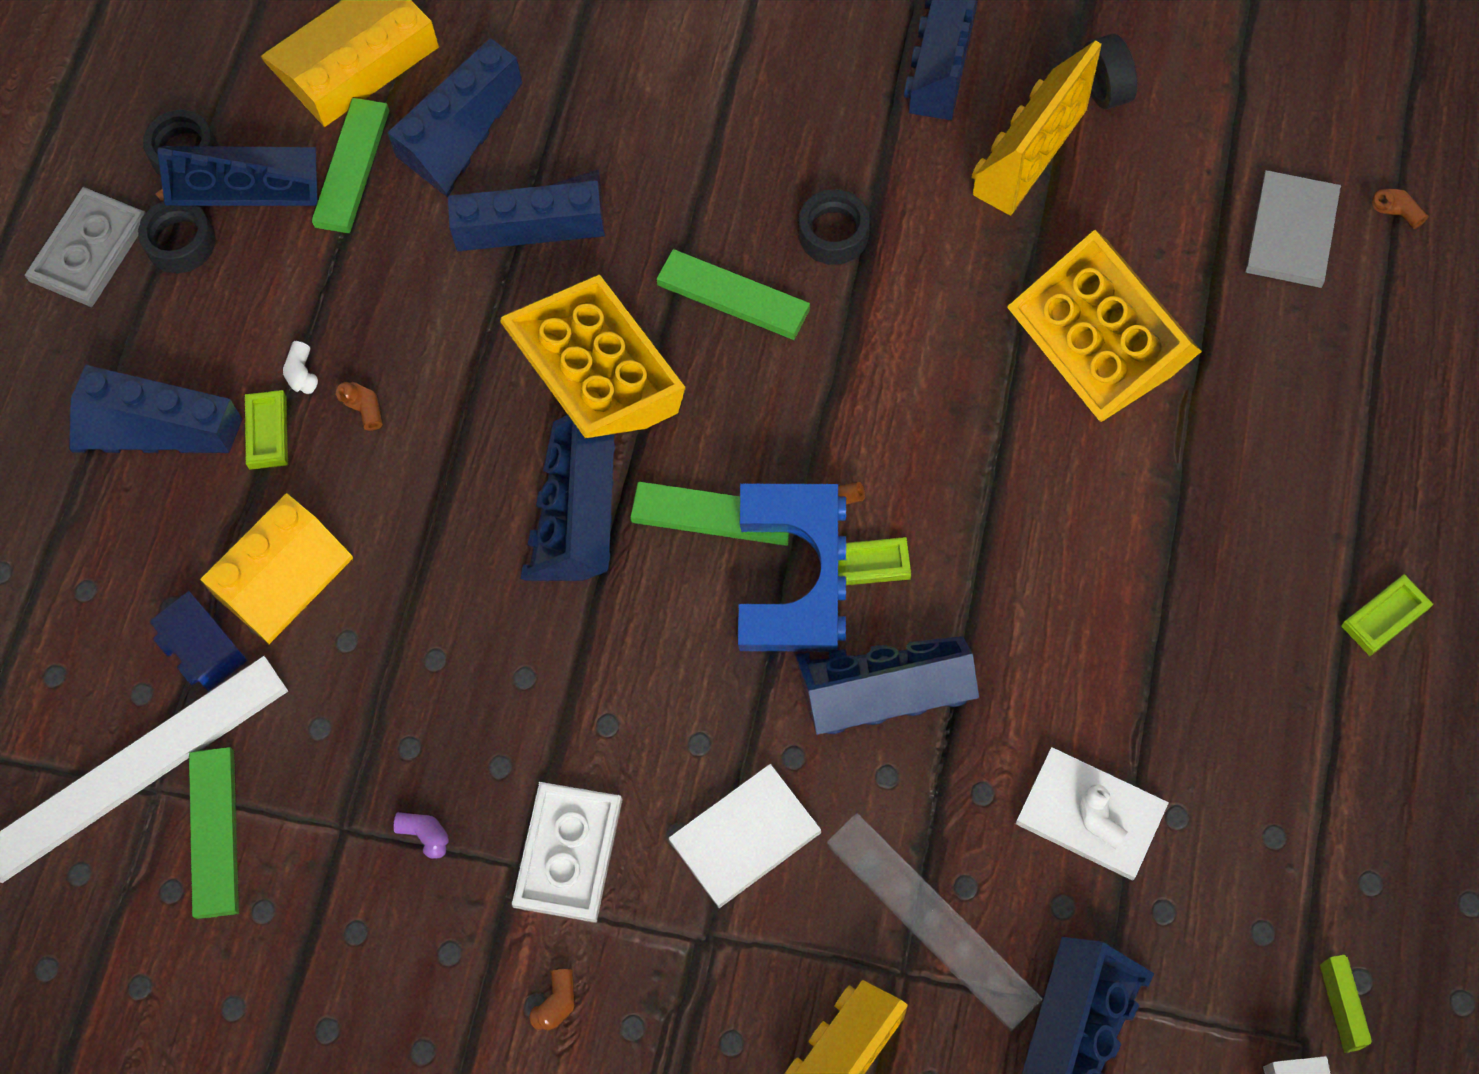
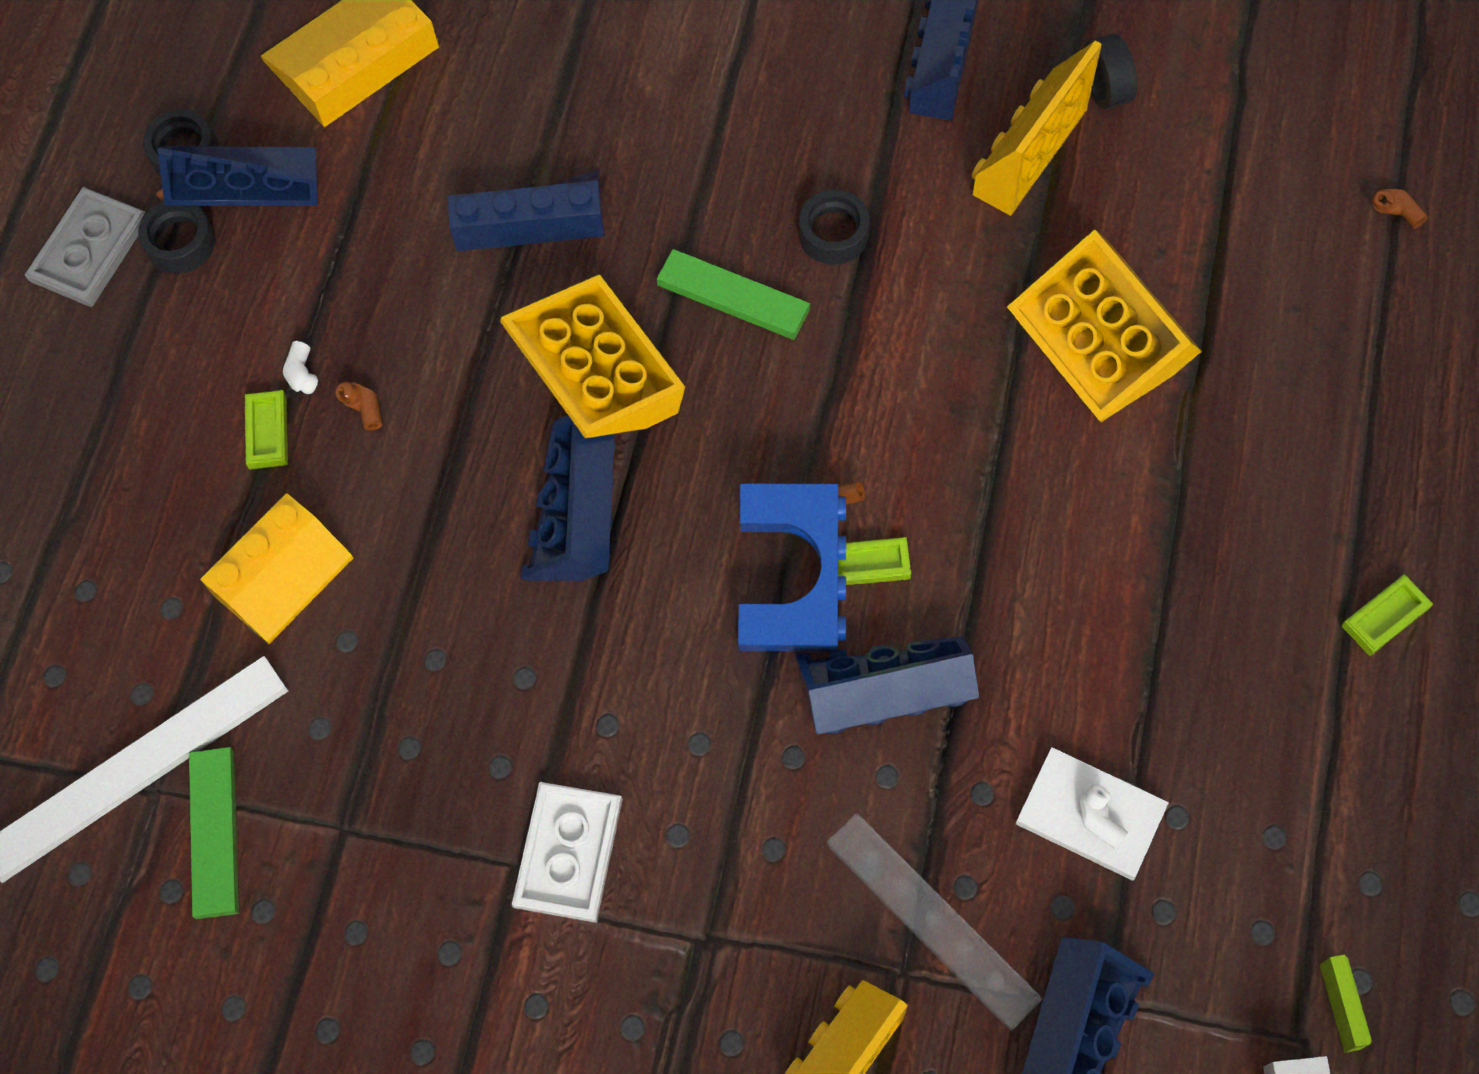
dark blue wedge [69,365,243,453] -> none
clear blue brick [149,591,248,692] -> none
bright green tile [312,98,390,234] -> none
dark blue wedge [387,38,522,197] -> none
medium lavender arm [394,812,449,858] -> none
dark orange arm [529,969,574,1031] -> none
bright green tile [631,482,790,546] -> none
white tile [668,764,821,908] -> none
light grey tile [1245,170,1341,288] -> none

